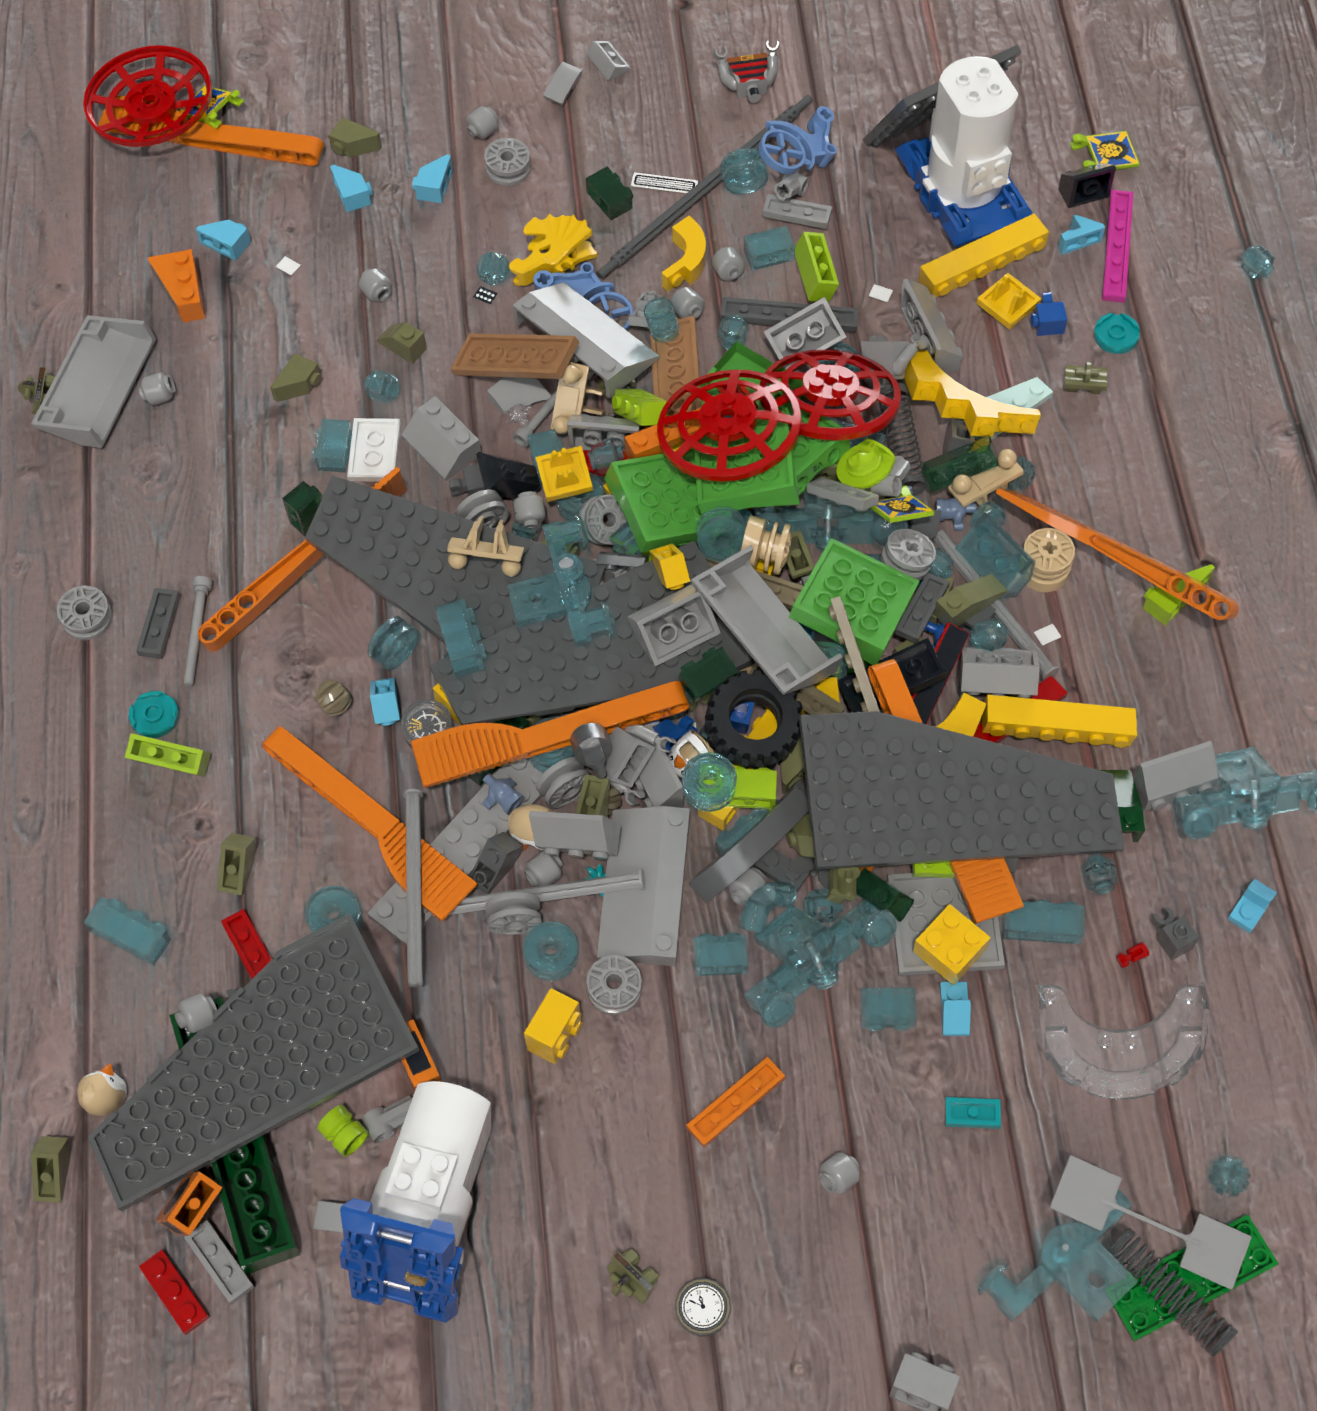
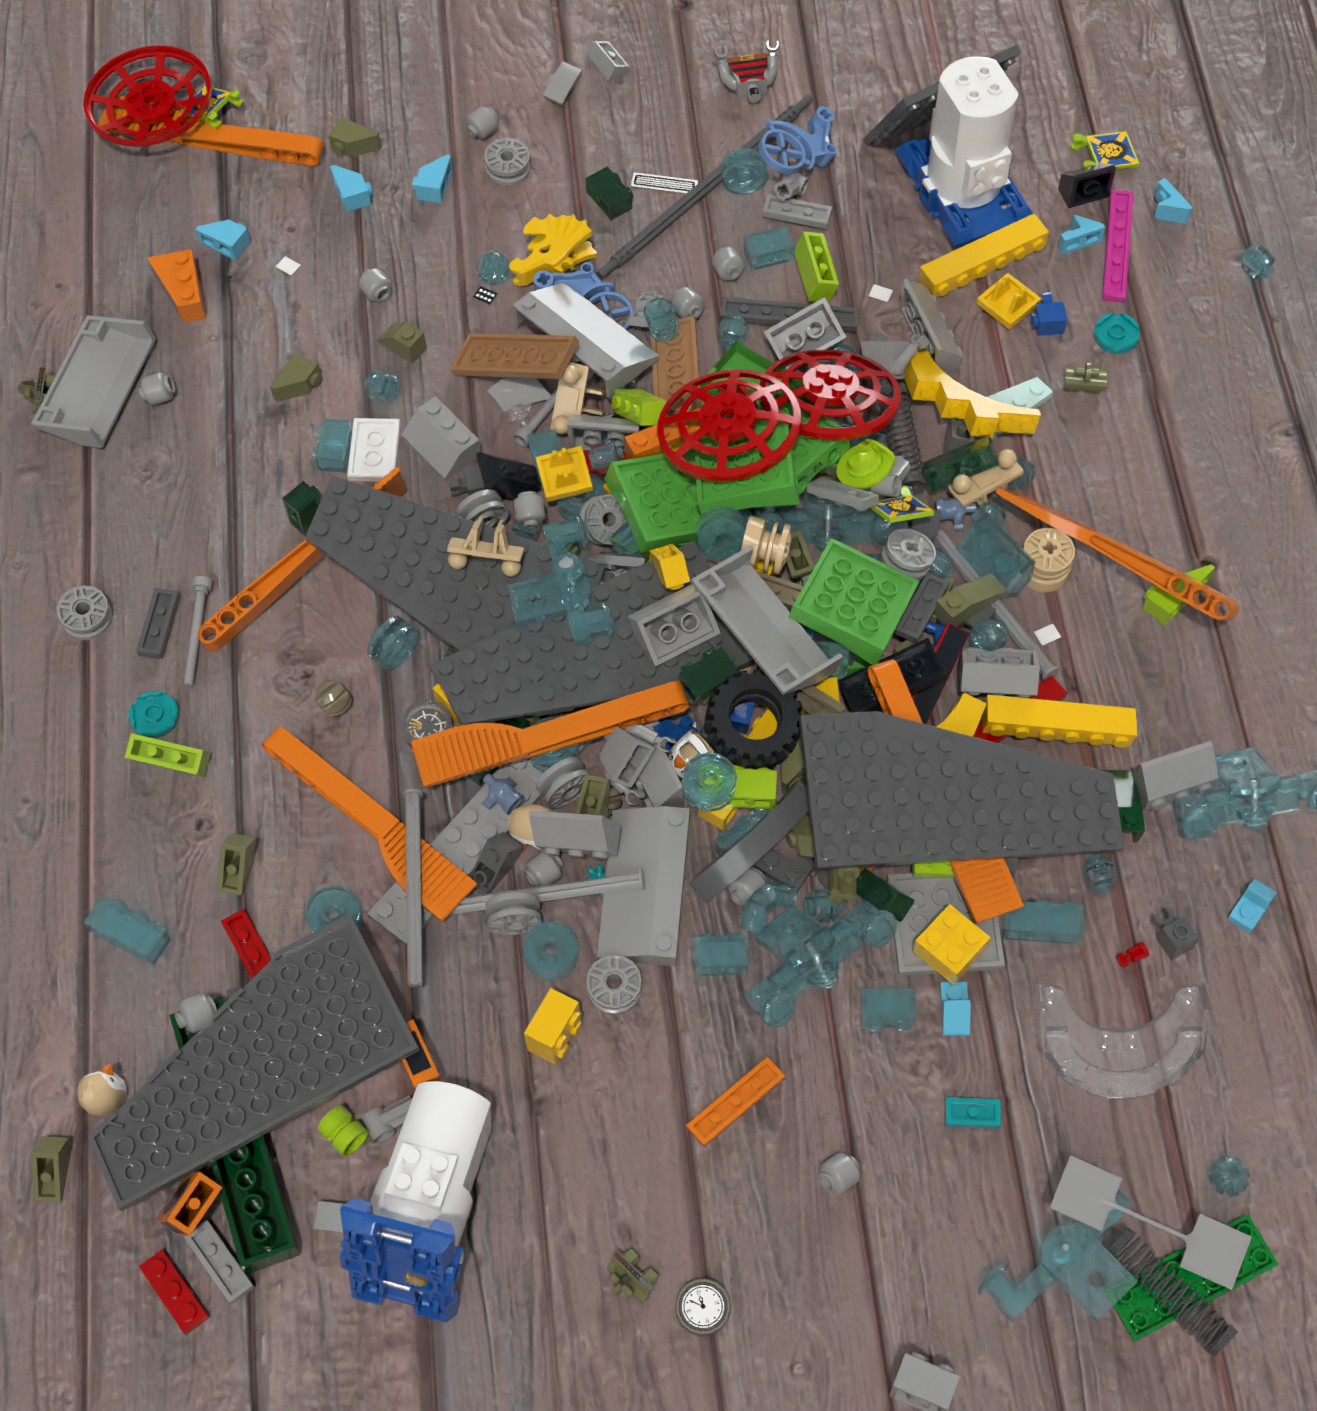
medium azure slope [370,677,400,726] -> none
clear light blue brick [435,599,487,677] -> none
flat silver piece [570,723,612,779] -> none
yellow arch [662,216,706,292] -> none
plate [828,596,880,712] -> none
none -> medium azure slope [1154,178,1193,224]

